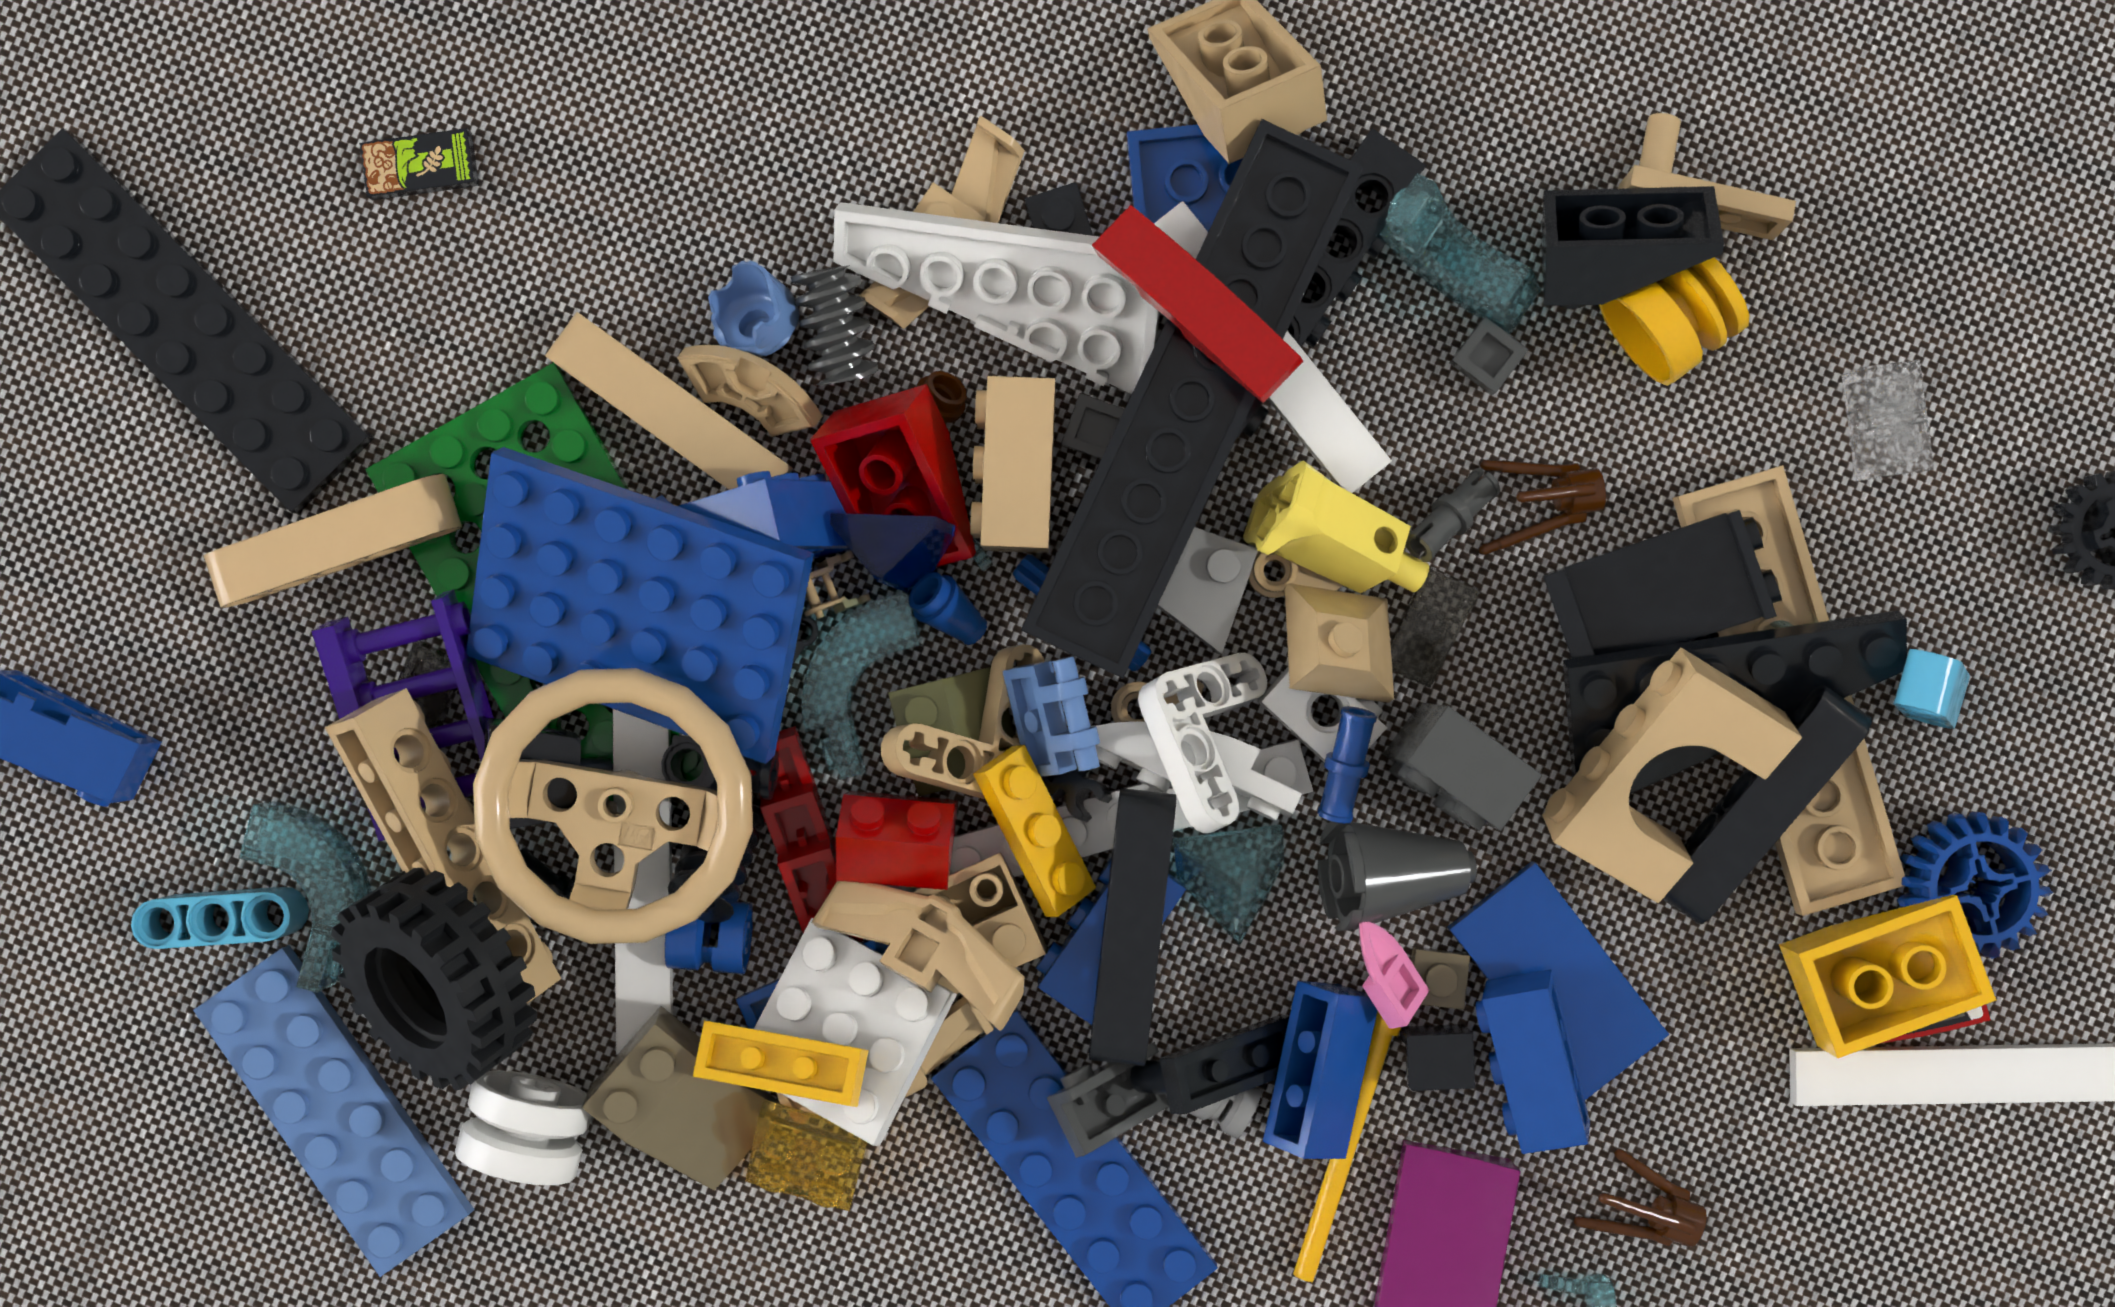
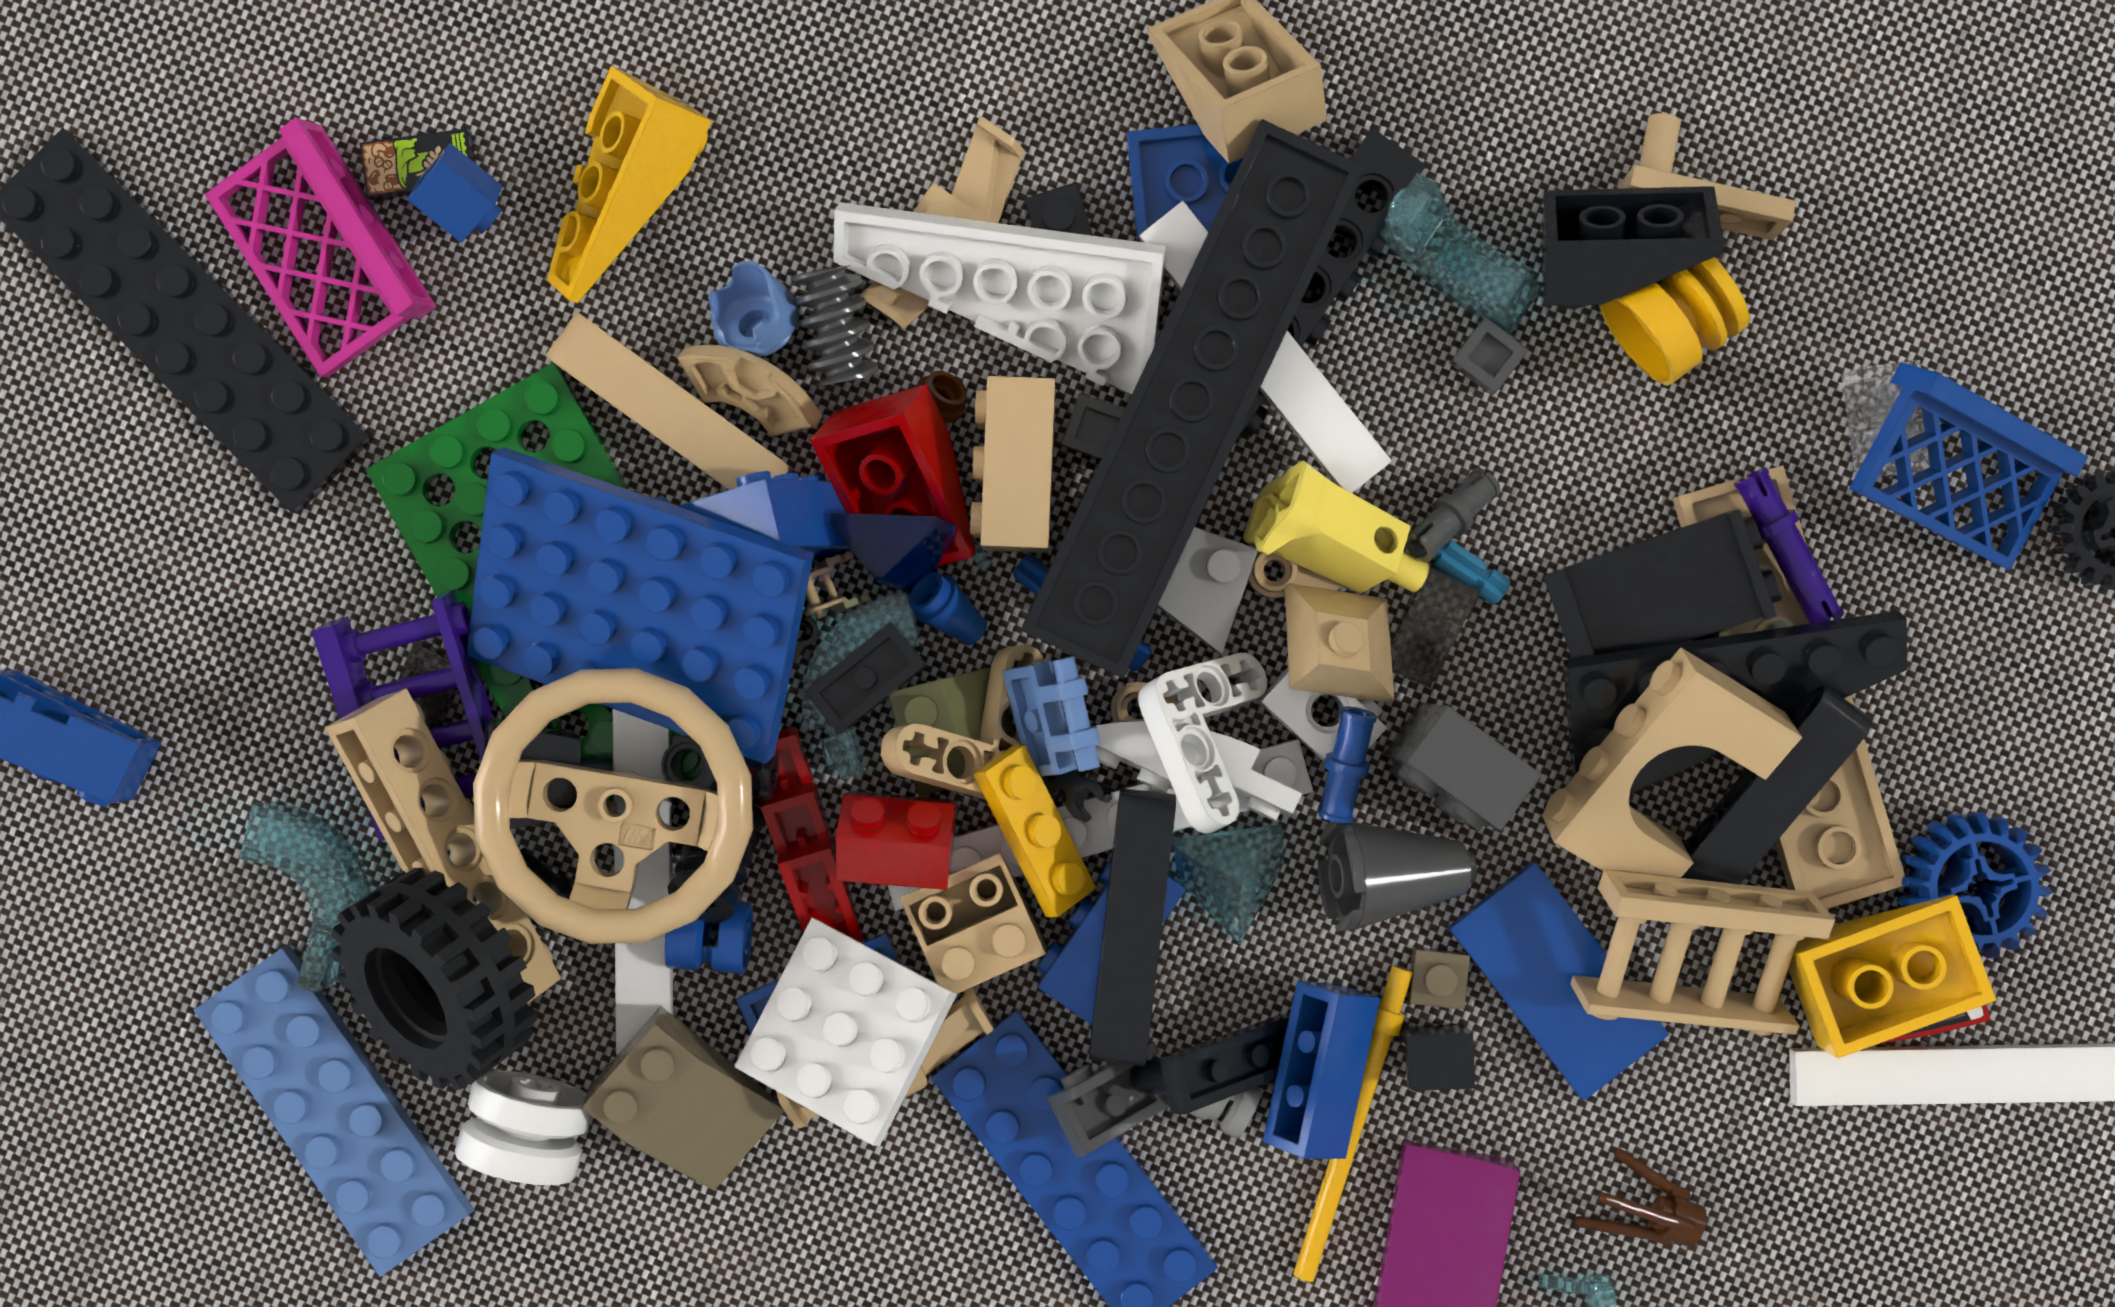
medium azure beam [131,887,309,949] -> none
tan beam [203,474,462,608] -> none
yellow plate [692,1020,869,1107] -> none
clear yellow plate [745,1100,868,1211] -> none
tan plate [811,881,1024,1031] -> none
red slope [1091,205,1303,403] -> none
bright pink plate [1359,922,1430,1029] -> none
blue brick [1476,969,1590,1154] -> none
reddish brown plant [1478,460,1606,555] -> none
medium azure beam [1893,649,1970,729] -> none
none -> dark pink fence [204,117,437,378]
none -> blue brick [407,143,503,243]
none -> yellow wedge [547,66,712,303]
none -> black plate [804,621,927,735]
none -> dark azure axle [1419,540,1511,604]
none -> tan fence [1570,869,1835,1036]
none -> dark purple pin [1733,467,1845,624]
none -> blue fence [1849,362,2088,570]

